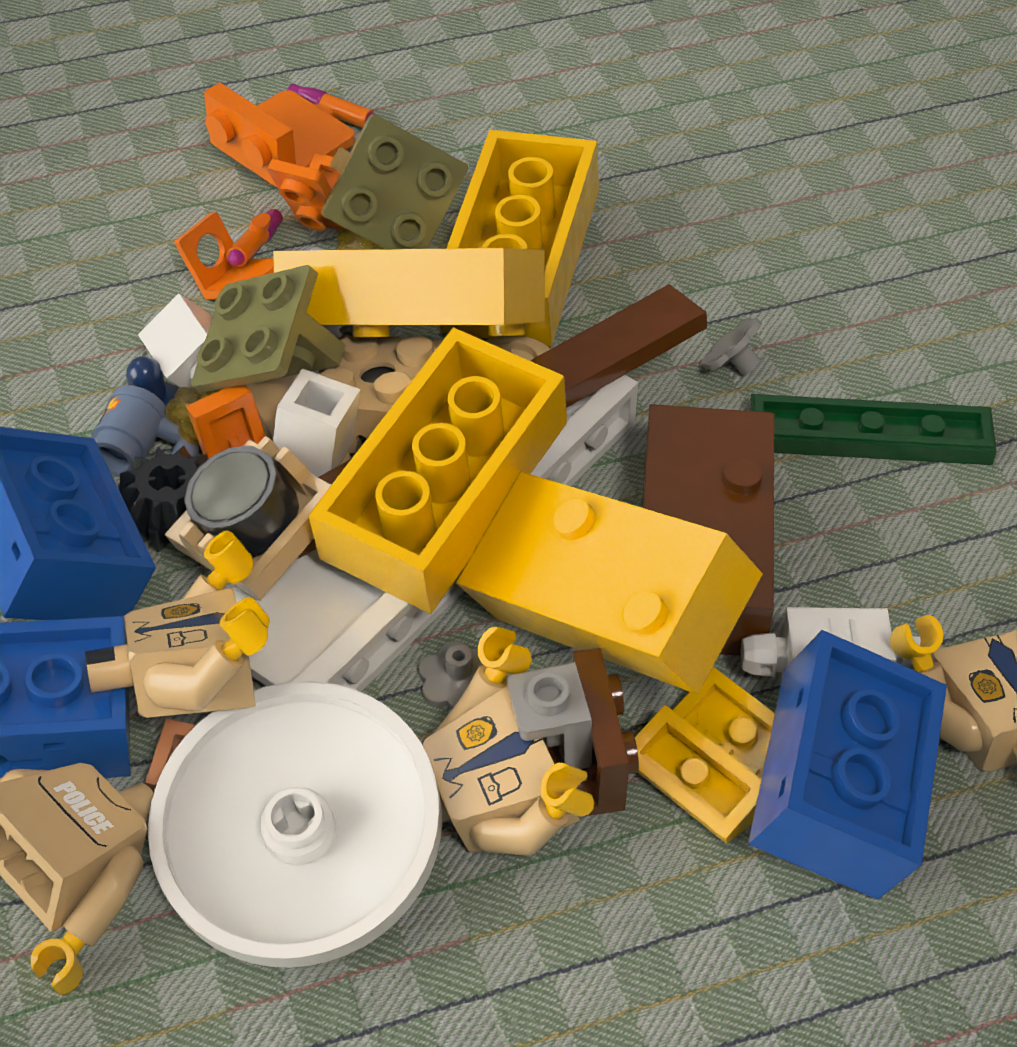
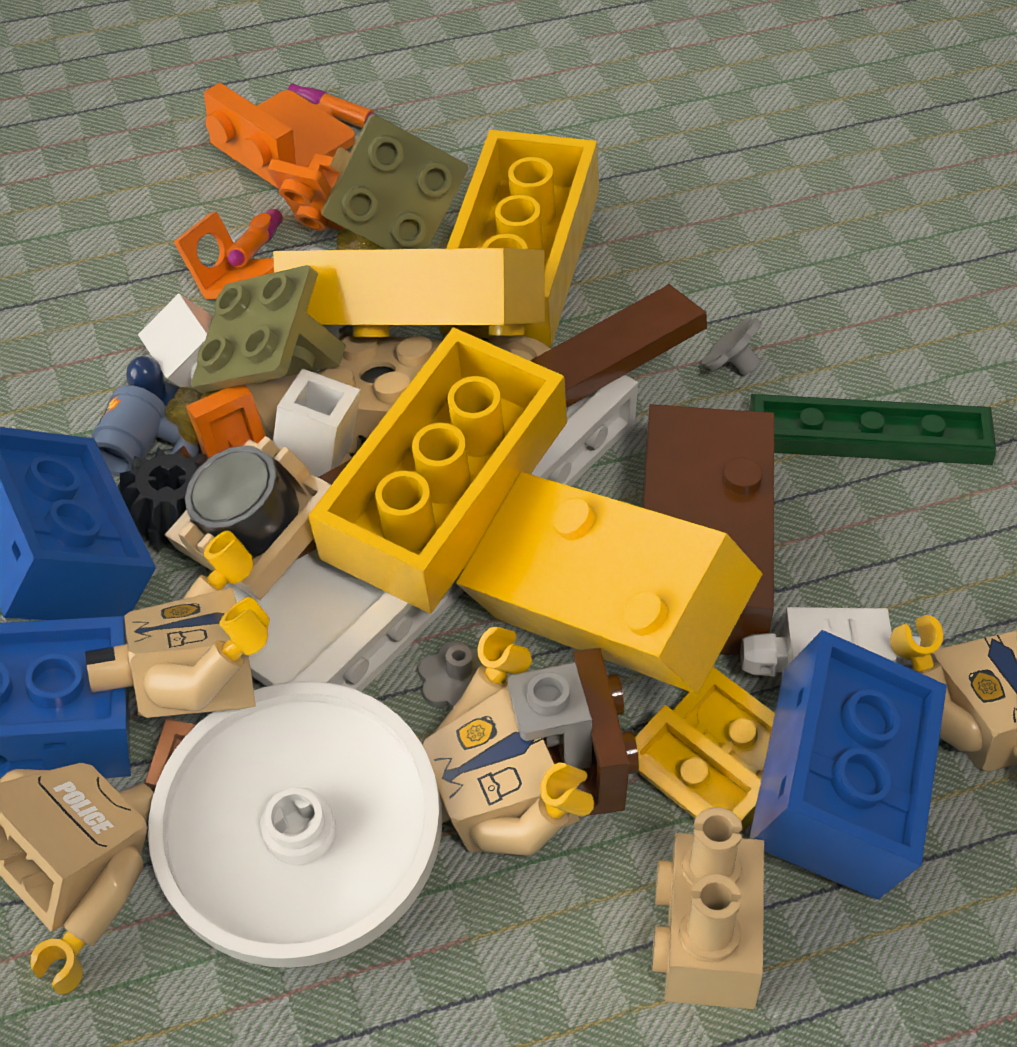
none -> tan brick [652,807,764,1010]

